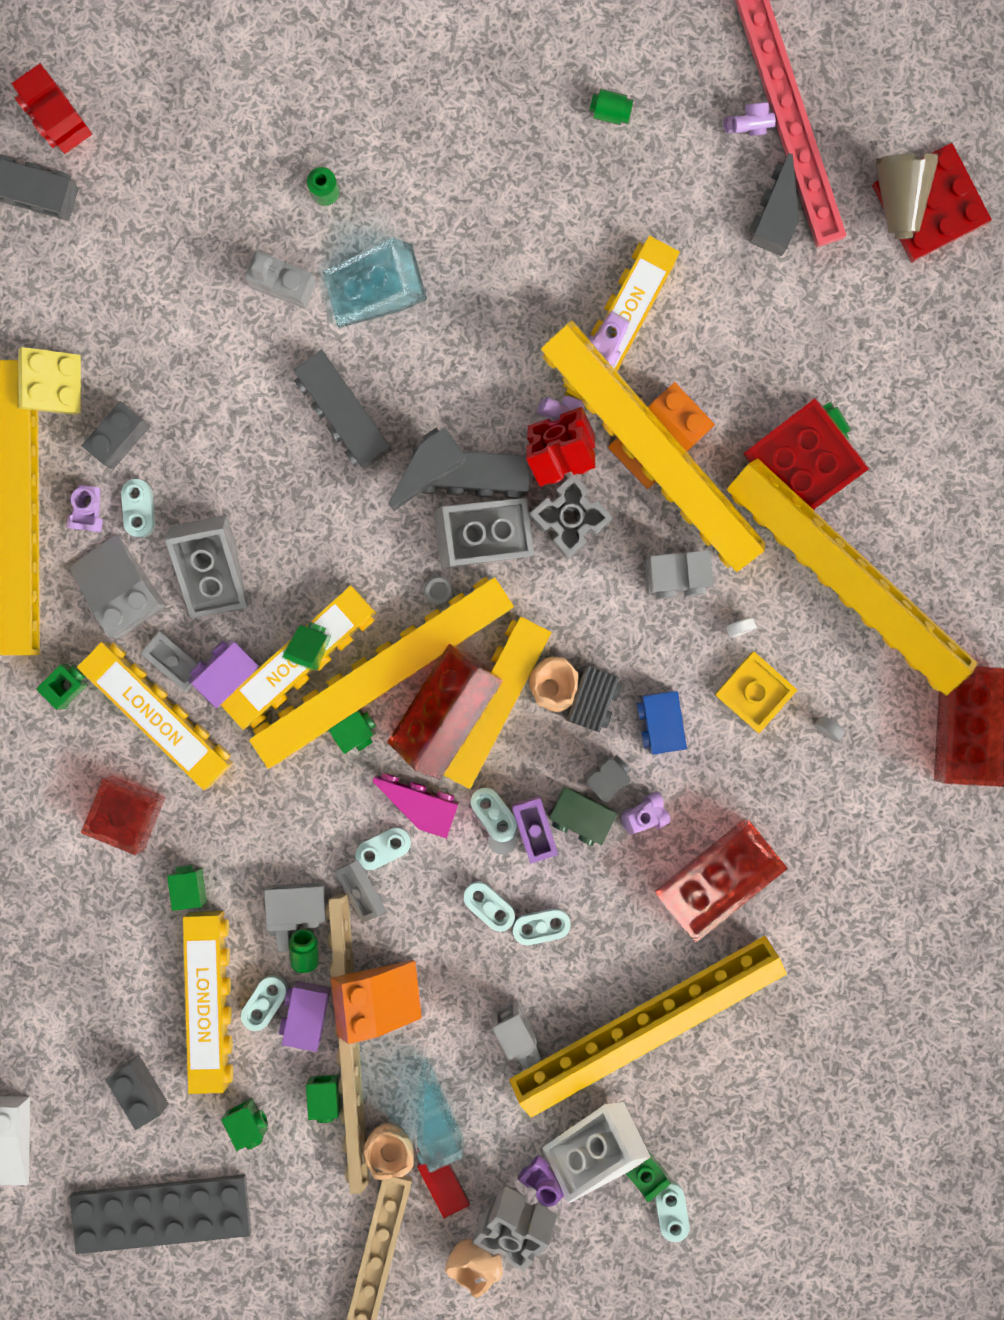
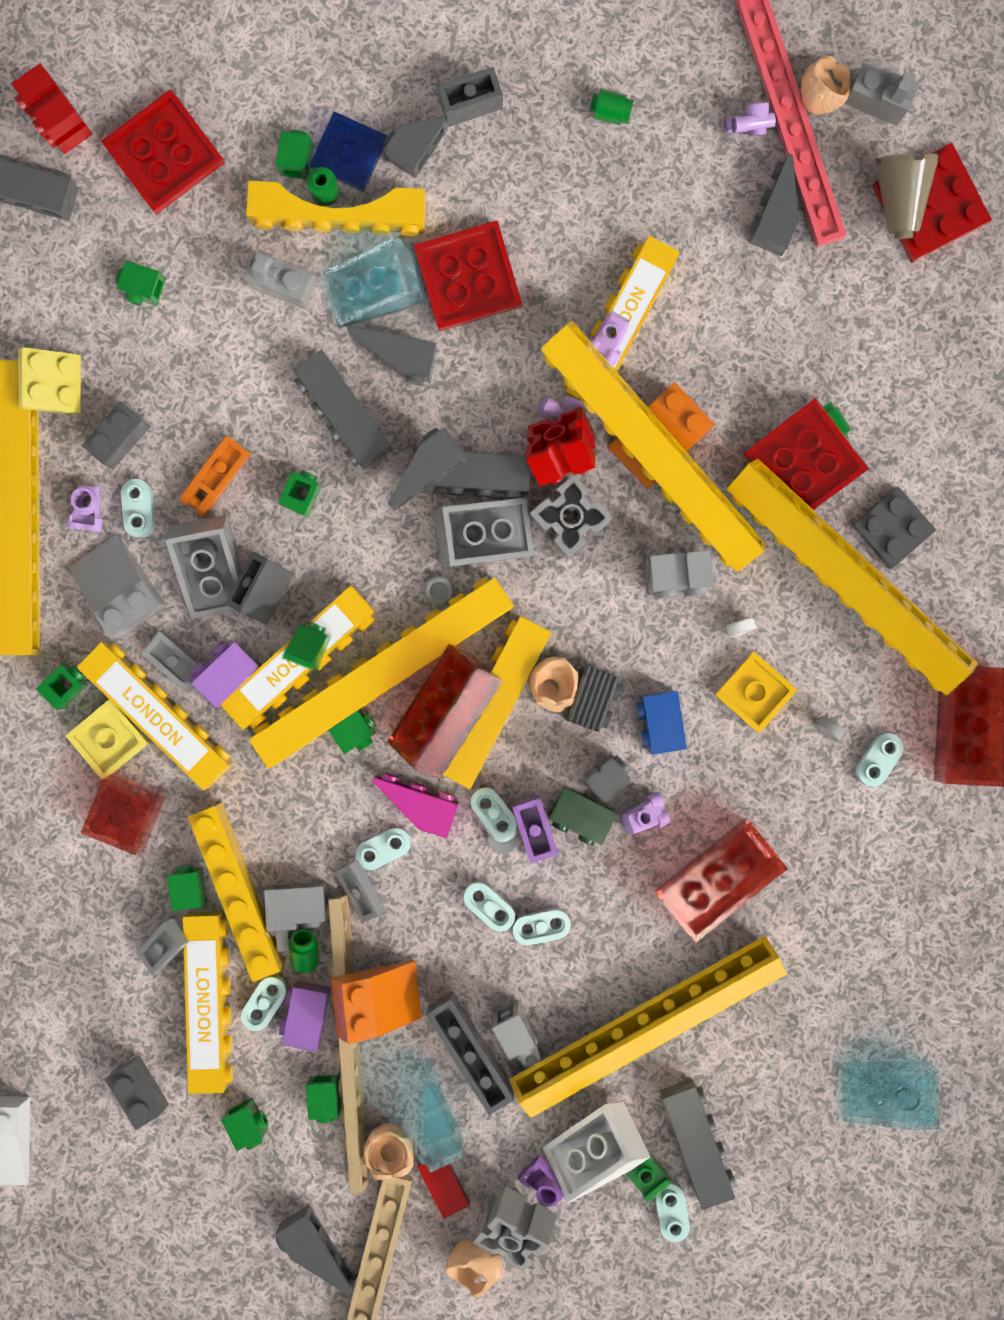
dark grey plate [70,1174,252,1254] -> none
none -> light yellow plate [66,699,150,781]
none -> red plate [101,89,225,215]
none -> green brick [116,260,166,306]
none -> light grey plate [136,918,189,975]
none -> orange plate [179,435,252,519]
none -> yellow brick [188,803,285,982]
none -> dark grey brick [225,552,294,625]
none -> yellow arch [246,181,426,237]
none -> green brick [275,130,314,180]
none -> dark grey slope [275,1205,355,1294]
none -> green brick [278,470,322,518]
none -> clear blue plate [310,111,387,192]
none -> dark grey slope [348,326,437,386]
none -> dark grey slope [384,116,448,178]
none -> red plate [414,220,522,332]
none -> dark grey brick [426,991,514,1116]
none -> dark grey brick [437,66,503,127]
none -> dark grey brick [659,1079,737,1210]
none -> light nougat hair [800,56,851,115]
none -> clear light blue slope [841,1060,940,1130]
none -> light grey hinge [844,63,920,126]
none -> dark grey plate [852,486,936,569]
none -> light aqua plate [856,733,903,787]

